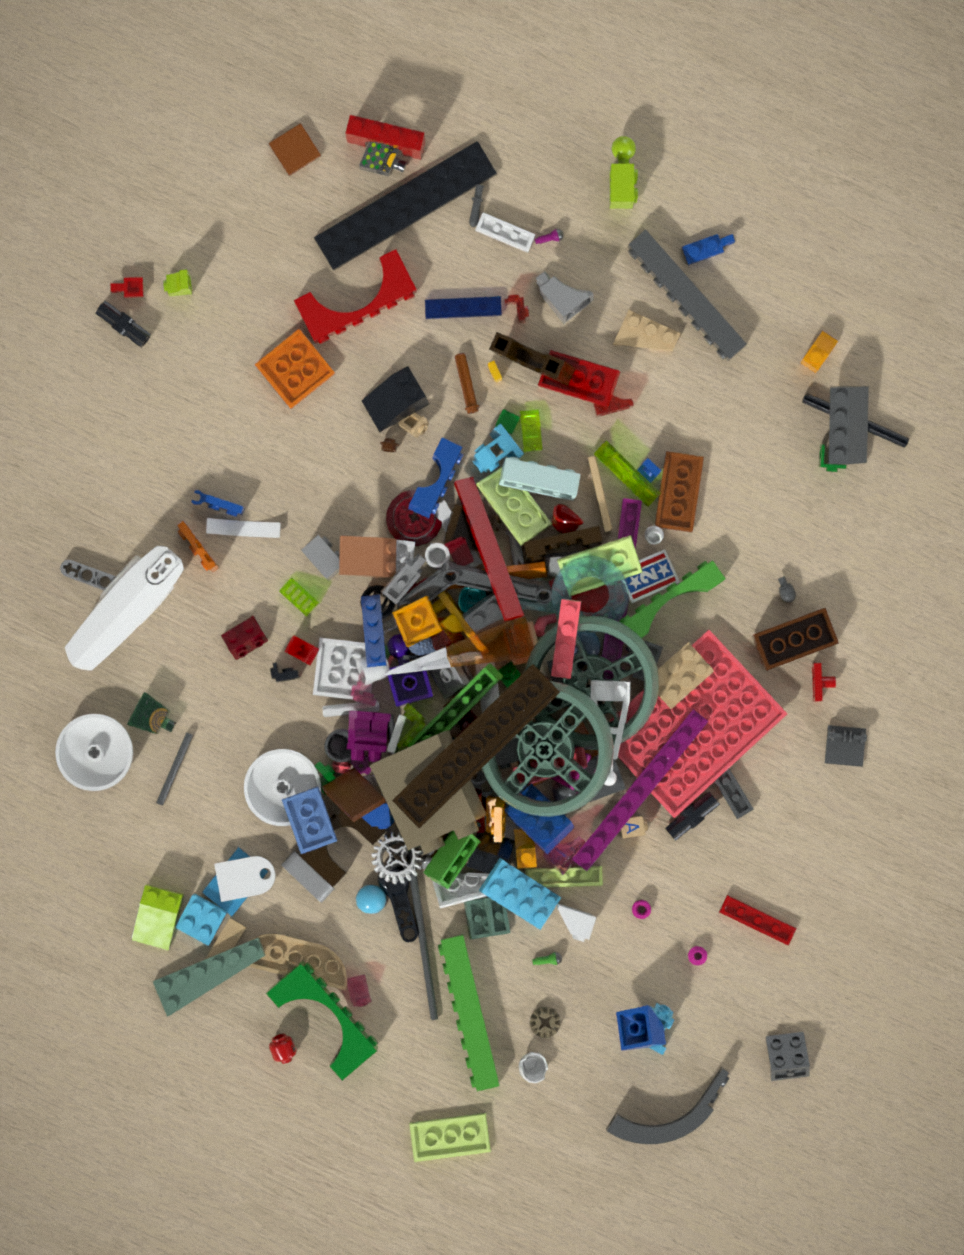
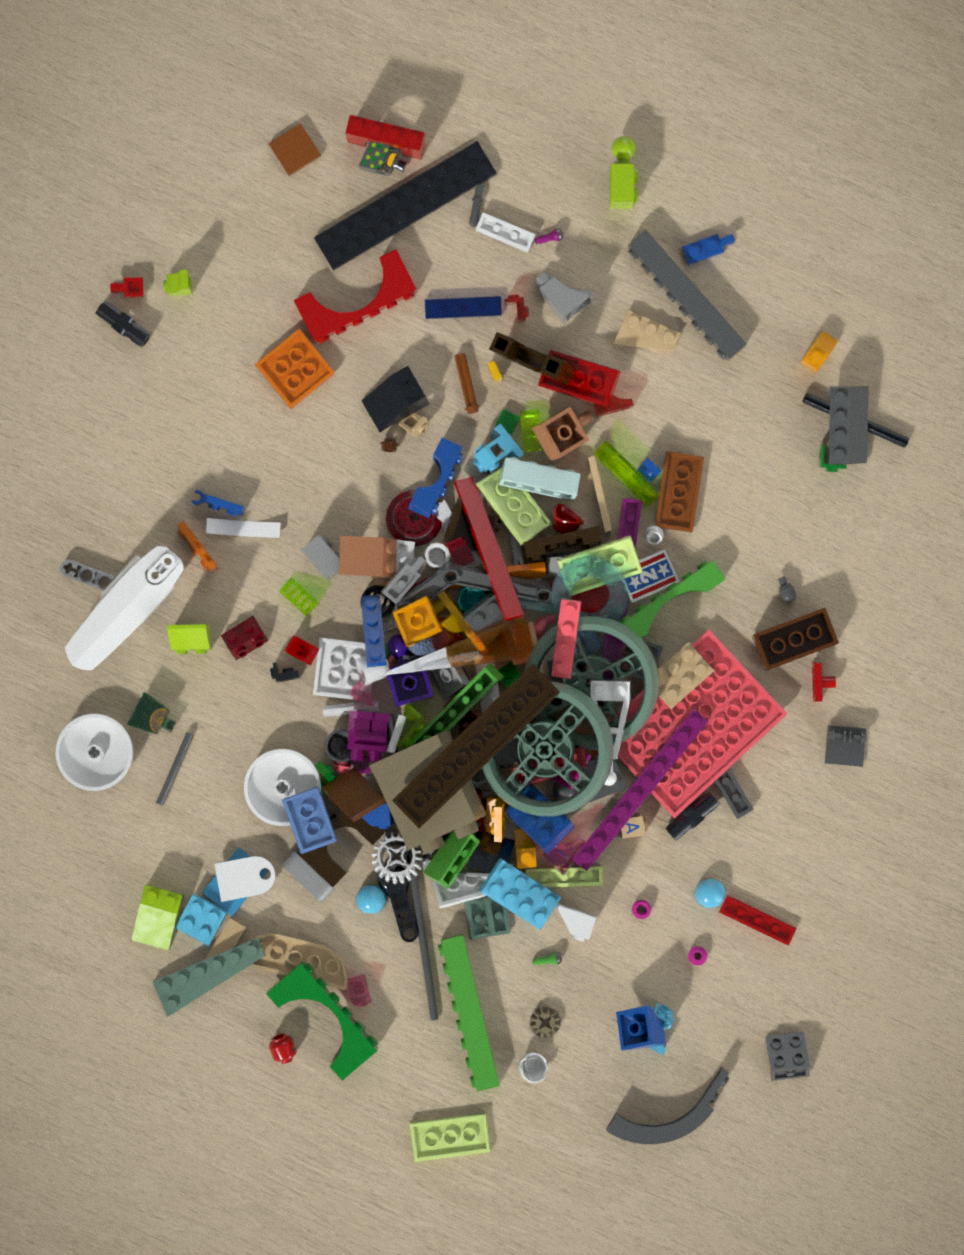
none -> lime slope [167,624,211,654]
none -> nougat brick [532,406,593,461]
none -> medium azure hair [694,879,726,908]

